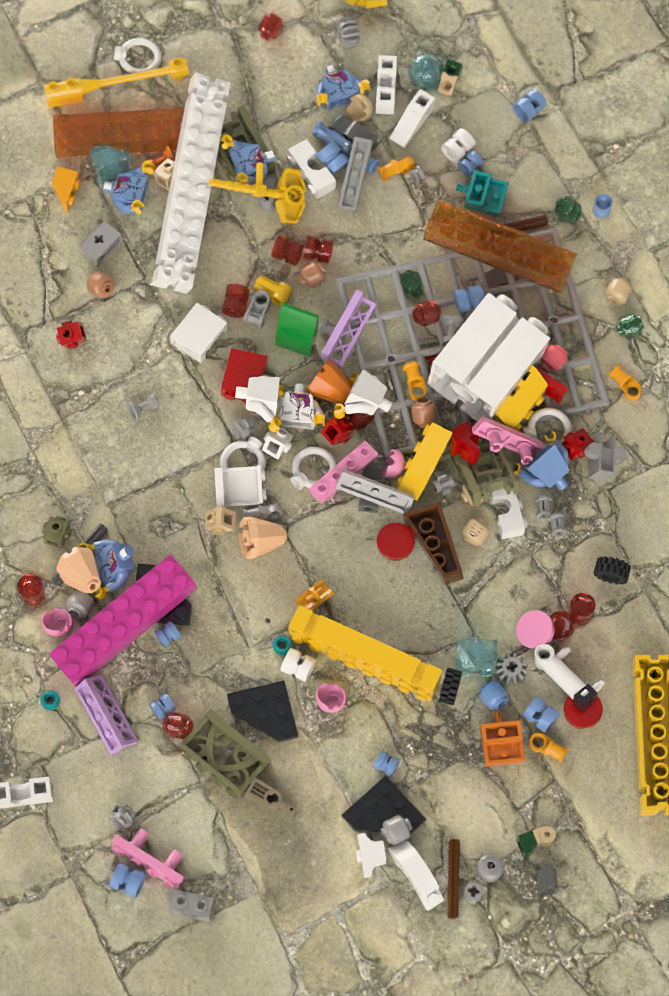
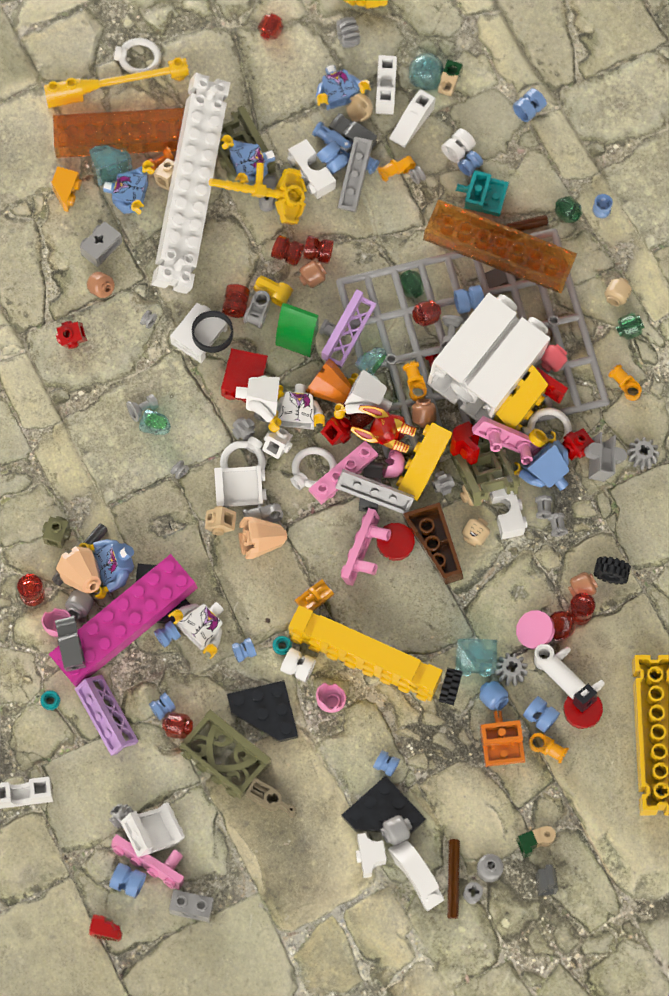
none -> dark grey piece [55,616,86,672]
none -> red rock [89,914,123,941]
none -> white panel [121,802,185,857]
none -> rock [139,410,171,435]
none -> light grey bush [140,310,157,329]
none -> white torso [168,602,224,659]
none -> light grey bush [170,460,189,479]
none -> black tyre [192,310,233,353]
none -> medium blue wheel [231,637,257,663]
none -> bright pink plate [341,508,391,586]
none -> red piece [350,405,416,453]
none -> clear light blue rock [355,347,387,375]
none -> yellow tile [528,428,548,448]
none -> nougat head [568,572,598,600]
none -> light grey gear [627,437,660,470]

